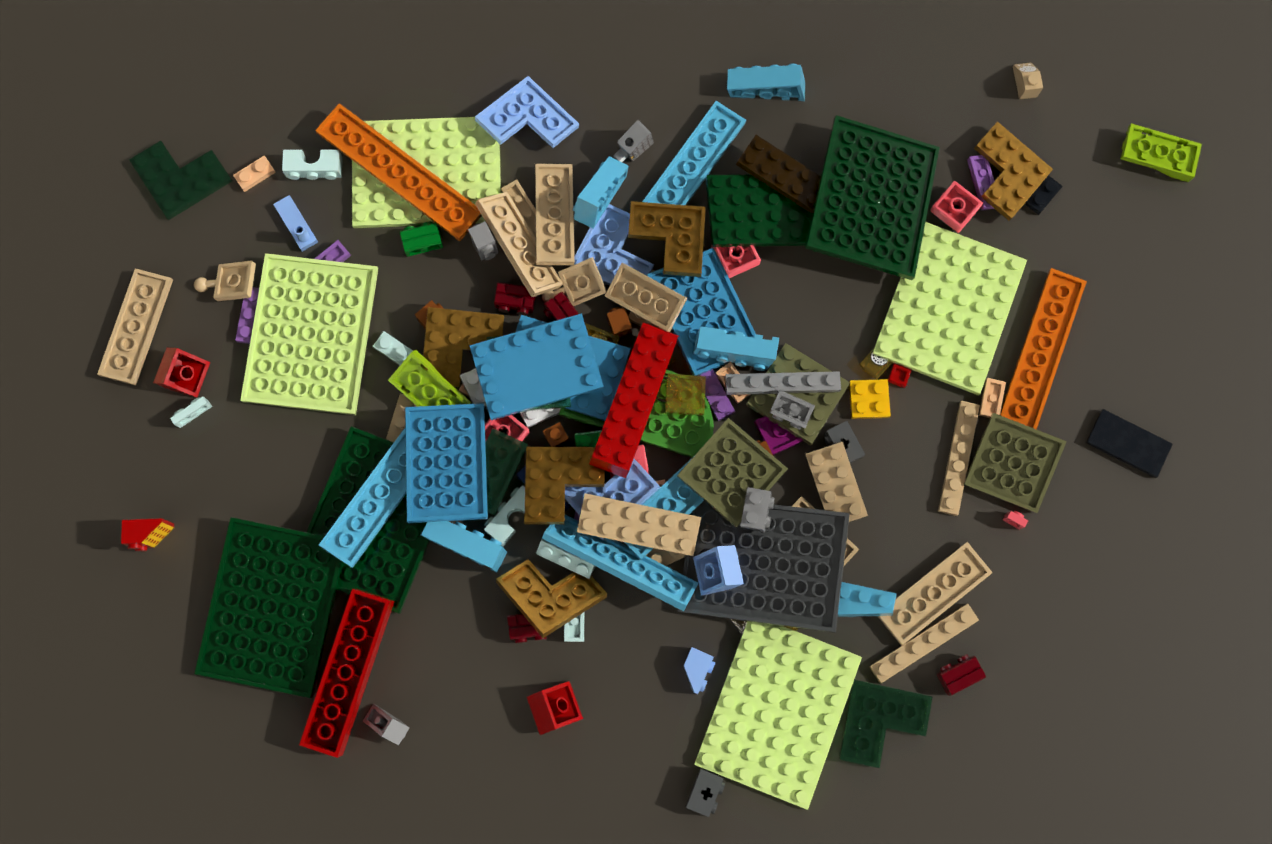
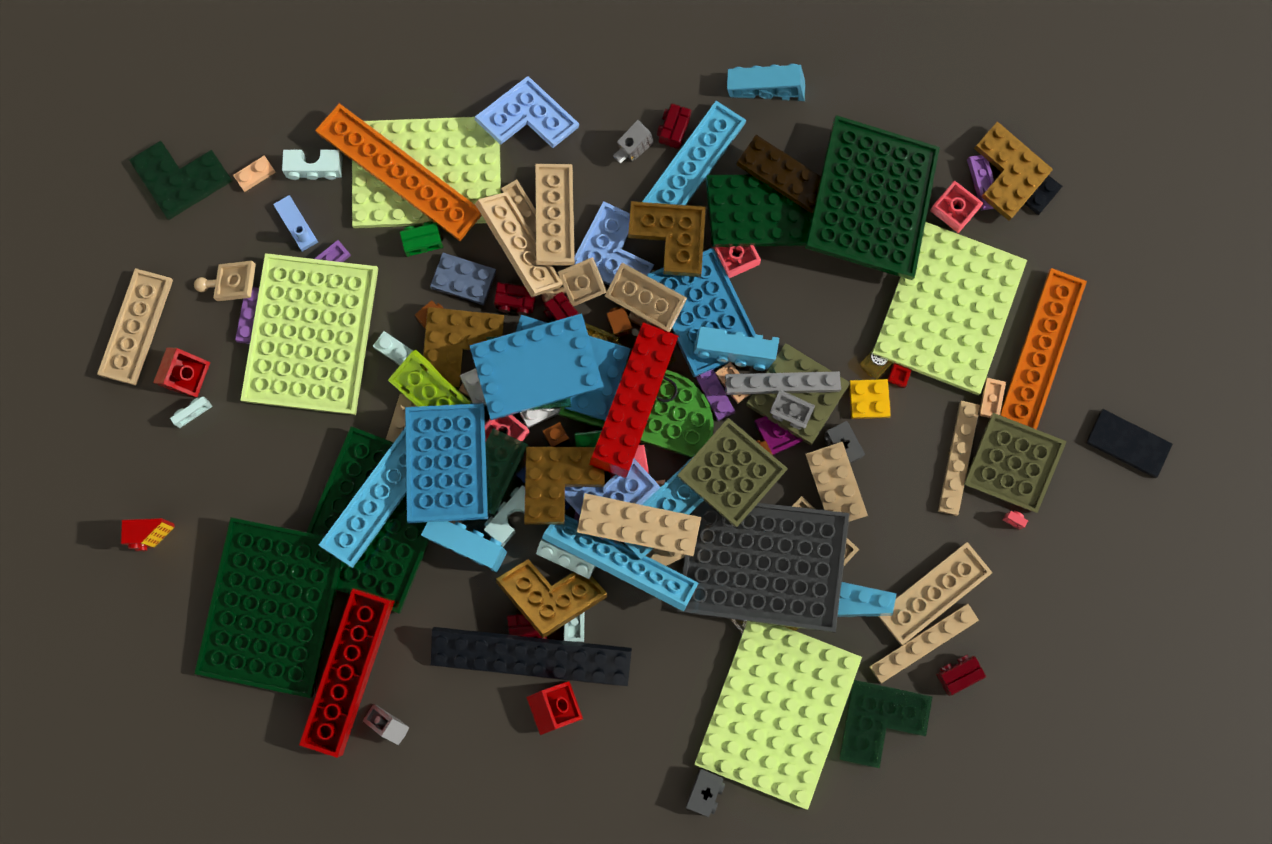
light grey brick [468,222,498,261] -> none
medium azure wedge [573,156,629,229] -> none
clear yellow plate [665,374,706,415] -> none
light blue slope [683,647,715,694] -> none
light blue slope [693,545,744,595] -> none
light grey bracket [740,487,775,533] -> none
tan slope [1013,63,1043,99] -> none
lime piece [1120,123,1202,182] -> none
none -> sand blue plate [430,253,496,305]
none -> black plate [430,627,632,686]
none -> dark red brick [657,104,692,149]

